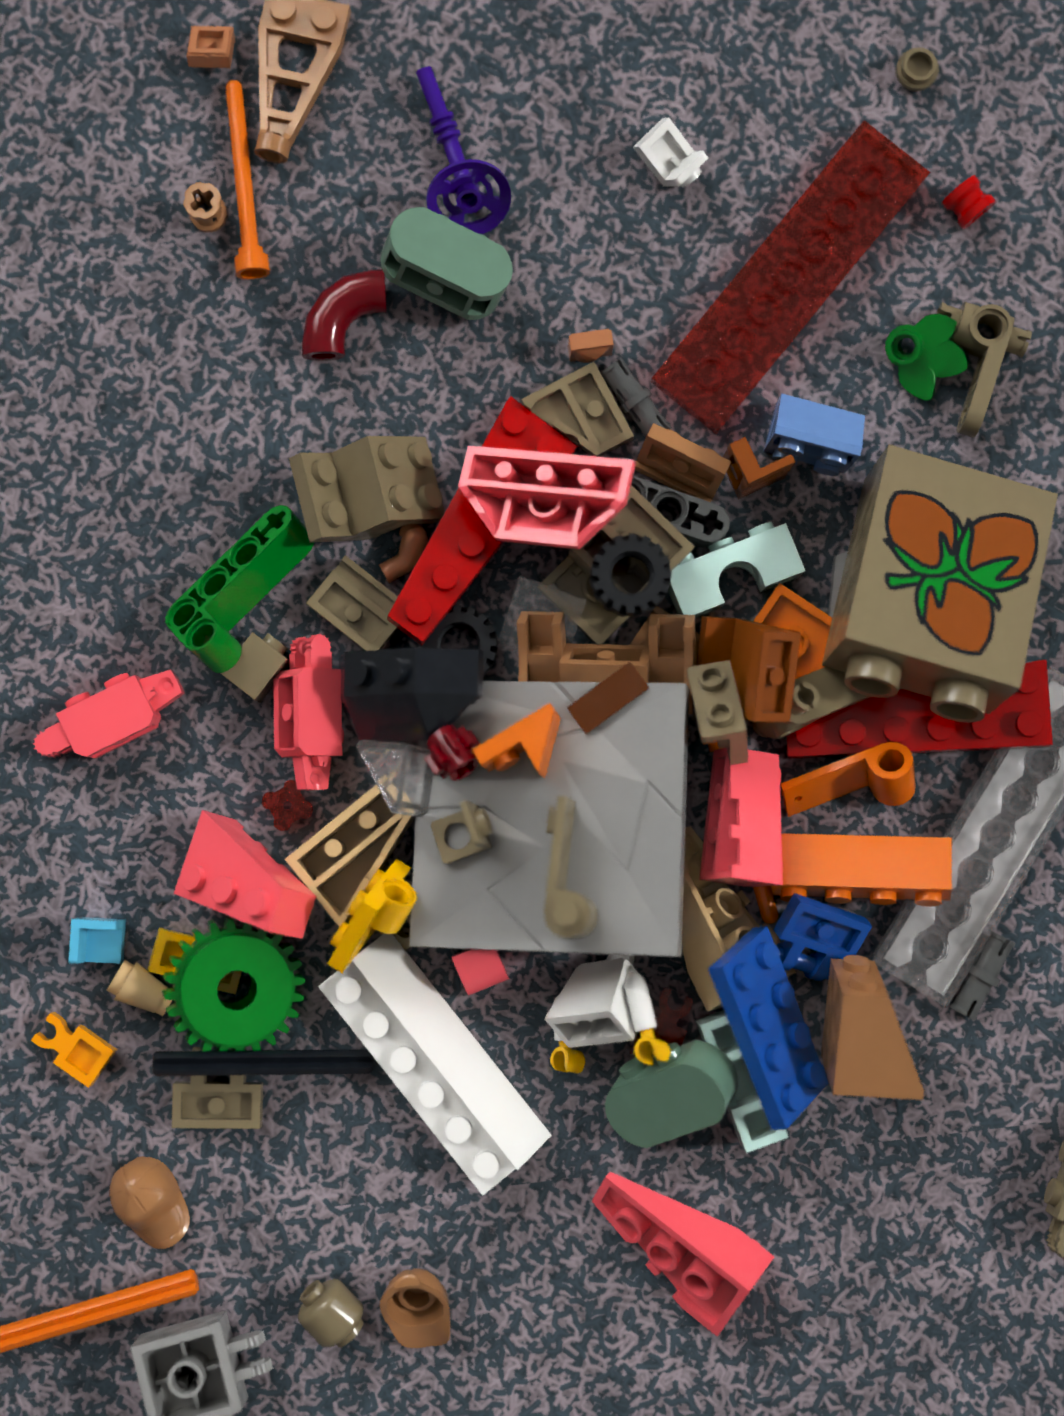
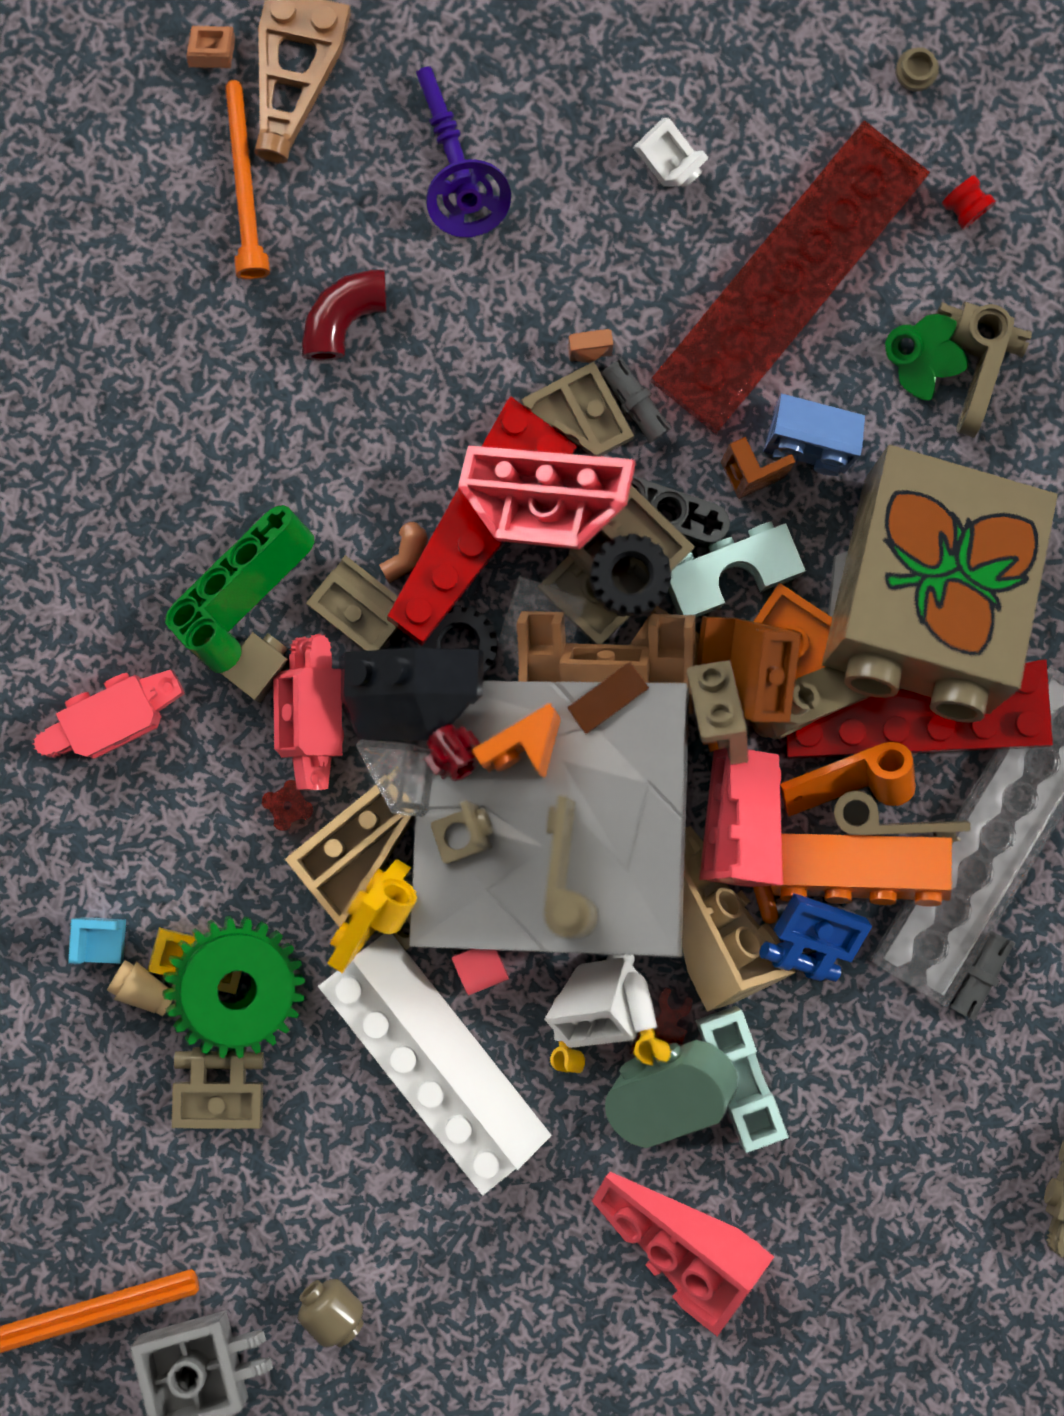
light orange plate [31,1012,118,1088] -> none
medium nougat piece [109,1156,190,1249] -> none
black axle [152,1049,373,1076] -> none
coral wedge [173,810,317,939] -> none
medium nougat bush [183,182,228,232] -> none
dark tan bracket [289,436,445,542] -> none
sand green brick [380,207,513,320] -> none
medium nougat piece [380,1268,450,1348] -> none
medium nougat plate [634,423,731,502] -> none
blue plate [708,926,828,1130] -> none
medium nougat slope [821,955,924,1100] -> none
none -> dark tan door [834,790,971,842]

